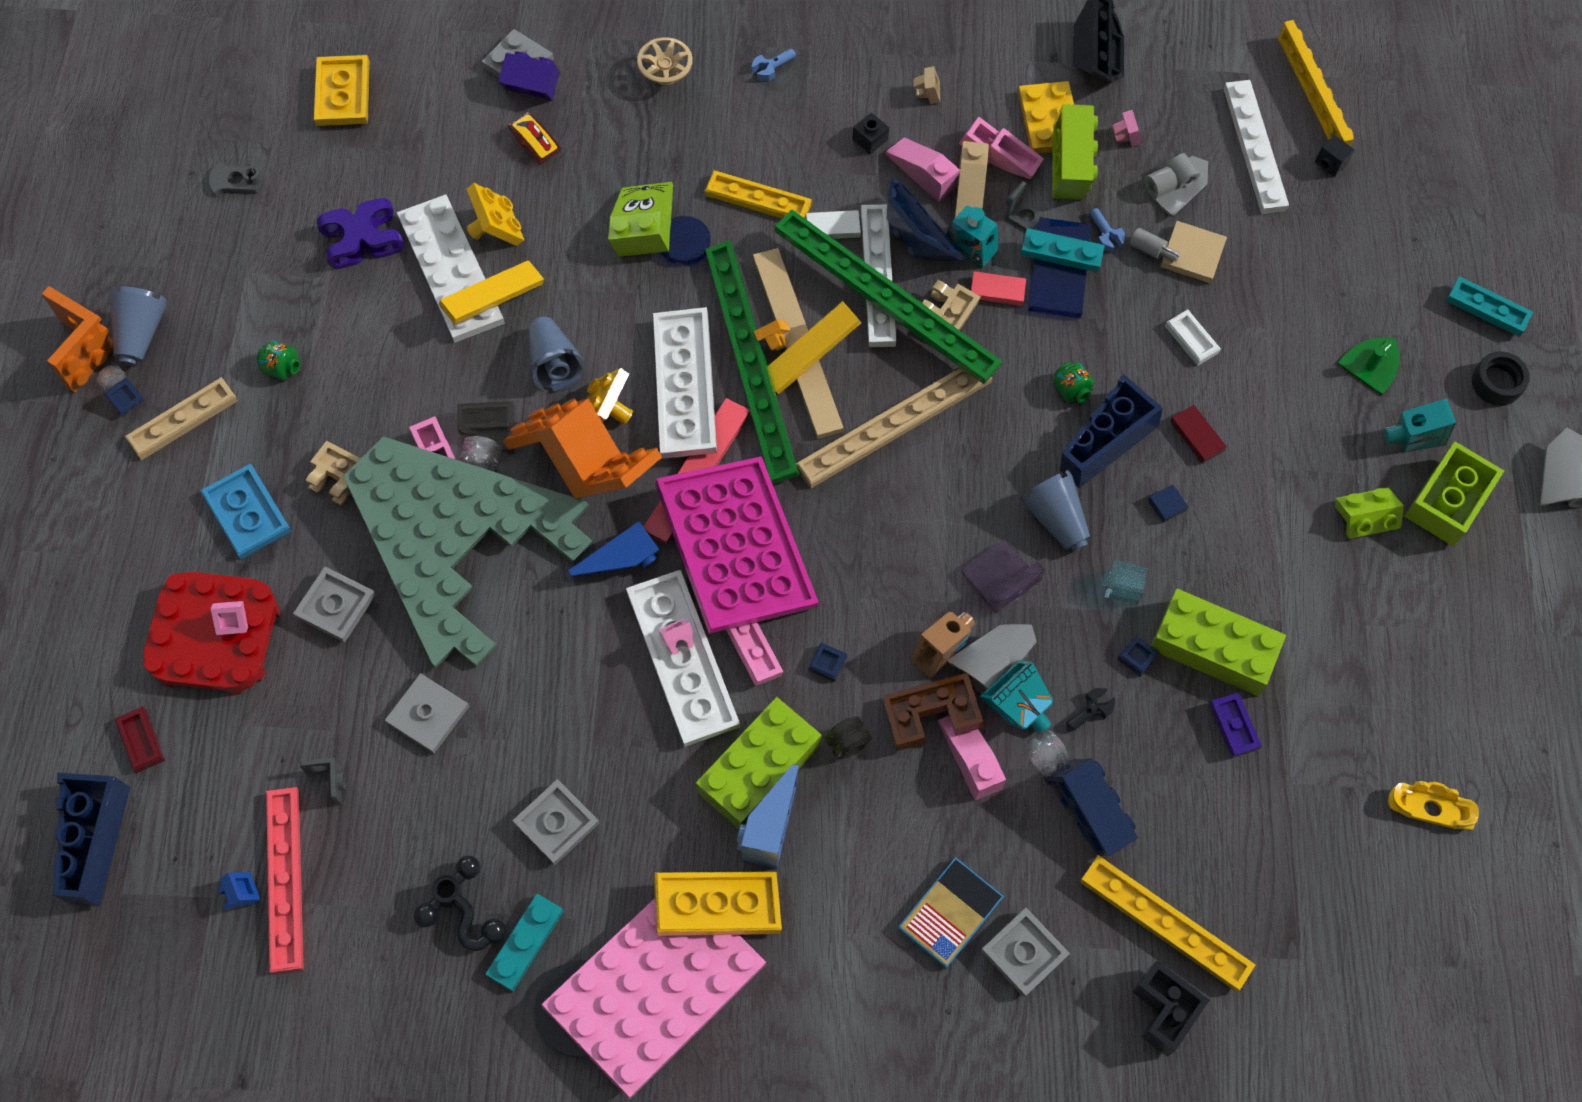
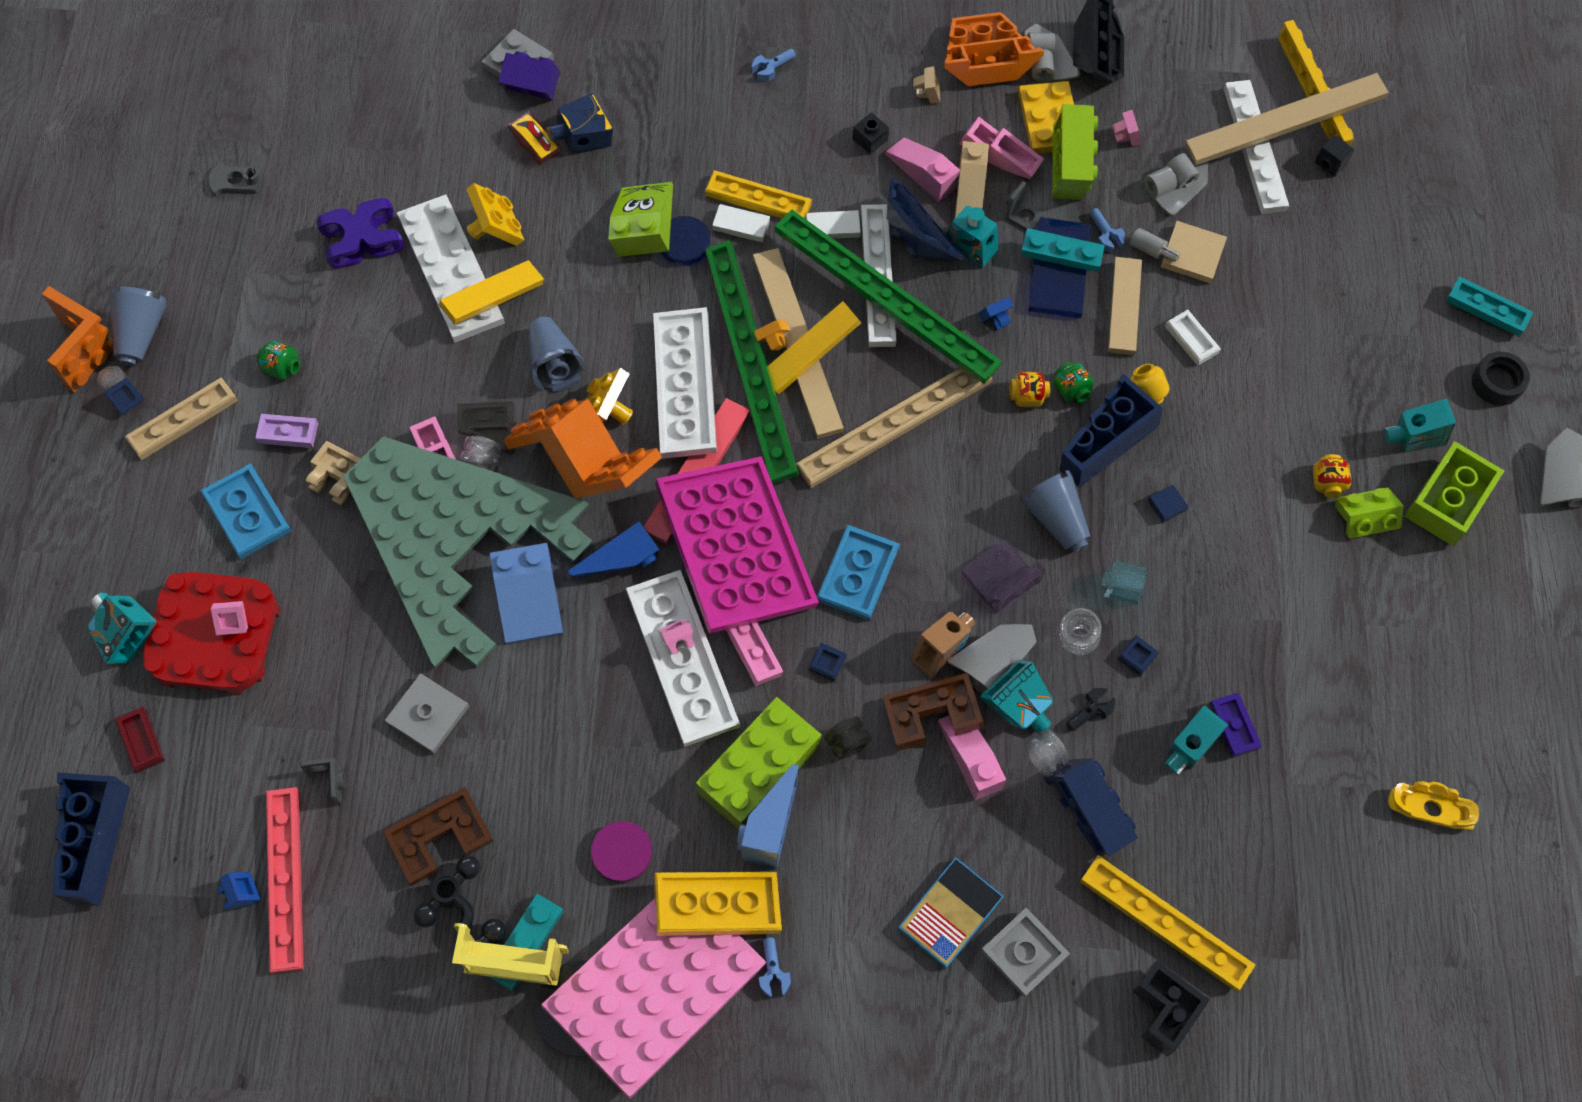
light grey plate [293,566,376,643] -> none
yellow plate [314,55,370,126] -> none
light grey plate [512,779,600,866] -> none
tan wheel [637,37,692,85] -> none
tan plate [922,280,981,330] -> none
coral tile [971,271,1026,306] -> none
lime brick [1151,589,1286,696] -> none
dark red tile [1170,405,1227,464] -> none
green shield [1337,338,1399,395] -> none
none -> teal torso [88,593,157,664]
none -> lavender plate [255,414,318,448]
none -> reddish brown plate [383,787,494,886]
none -> light yellow piece [452,923,569,986]
none -> medium blue slope [490,543,563,645]
none -> dark blue torso [547,93,613,152]
none -> magenta tile [591,821,652,883]
none -> white tile [712,204,770,243]
none -> medium blue bar [759,937,791,998]
none -> dark azure tile [817,525,900,621]
none -> orange wedge [944,12,1044,86]
none -> blue tile [978,297,1013,330]
none -> yellow head [1009,372,1050,407]
none -> light grey panel [1024,23,1080,82]
none -> clear wheel [1060,608,1102,655]
none -> tan tile [1108,257,1142,356]
none -> yellow head [1130,364,1170,404]
none -> teal torso [1164,705,1228,775]
none -> tan tile [1185,73,1389,165]
none -> yellow head [1313,454,1351,498]

